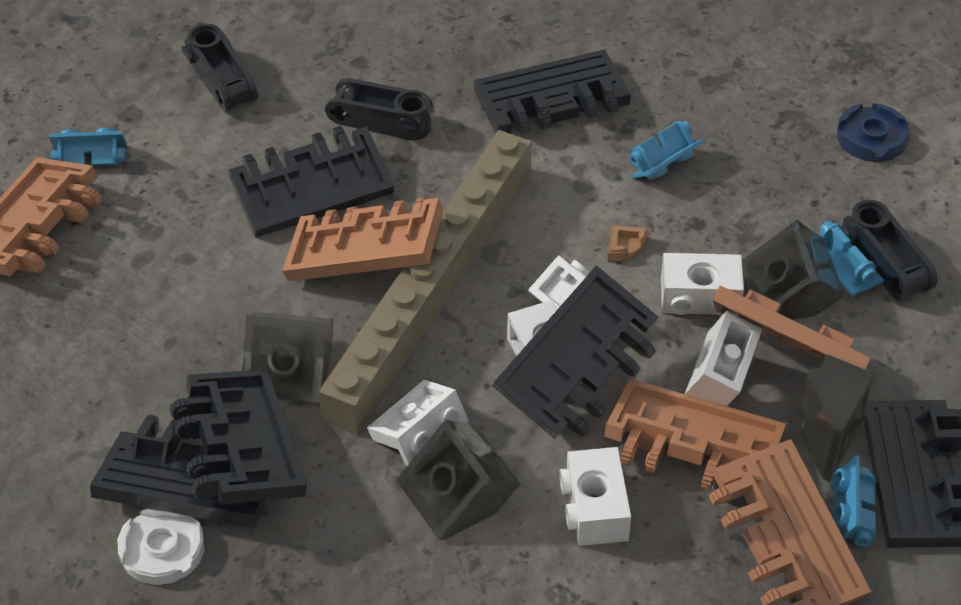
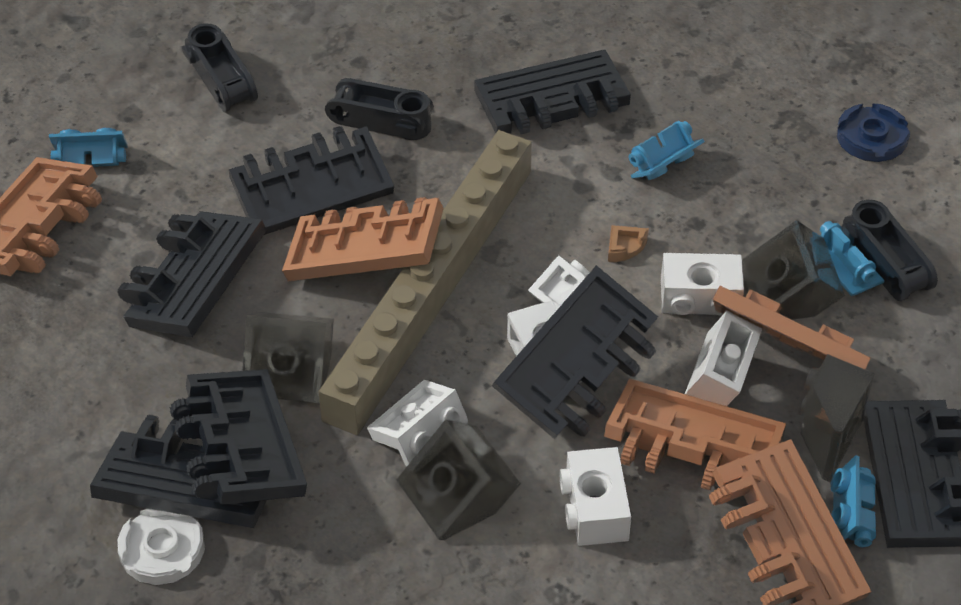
none -> black hinge [117,211,267,338]

